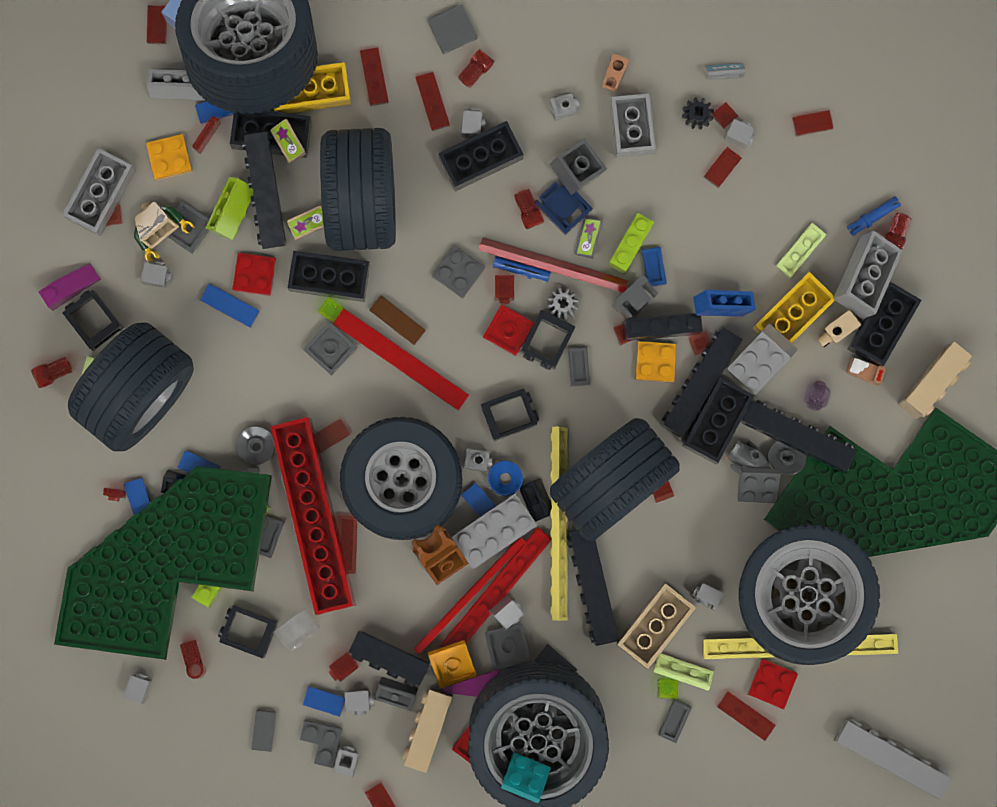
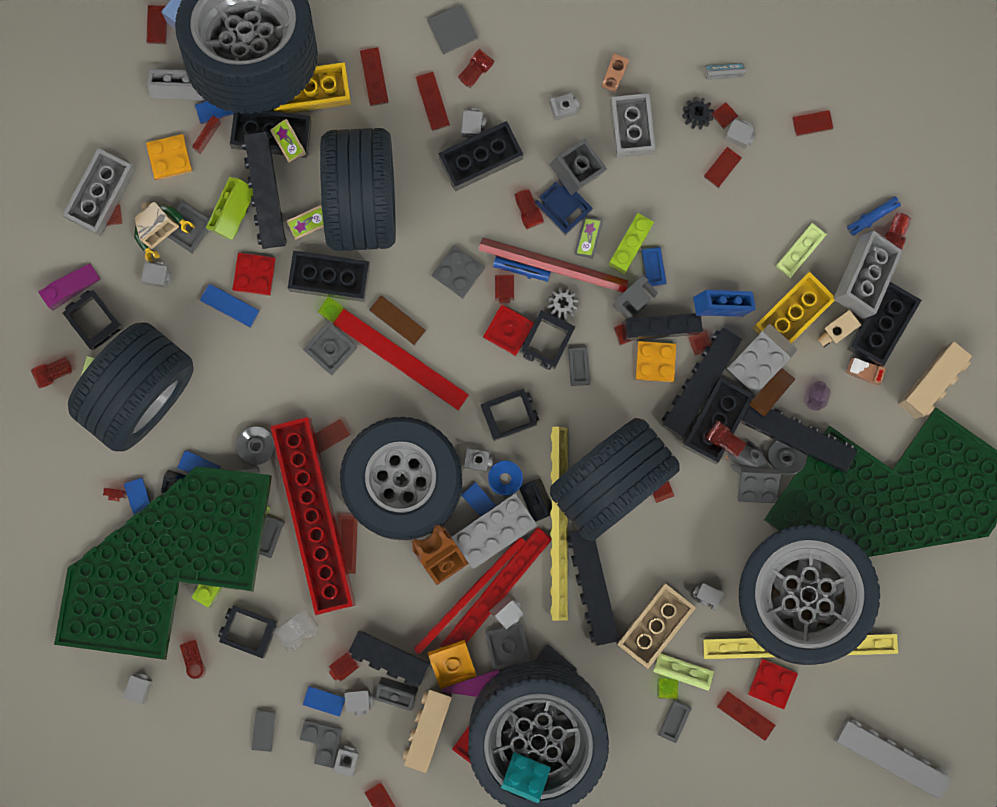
none -> clear red piece [705,421,747,458]
none -> reddish brown tile [749,368,795,417]

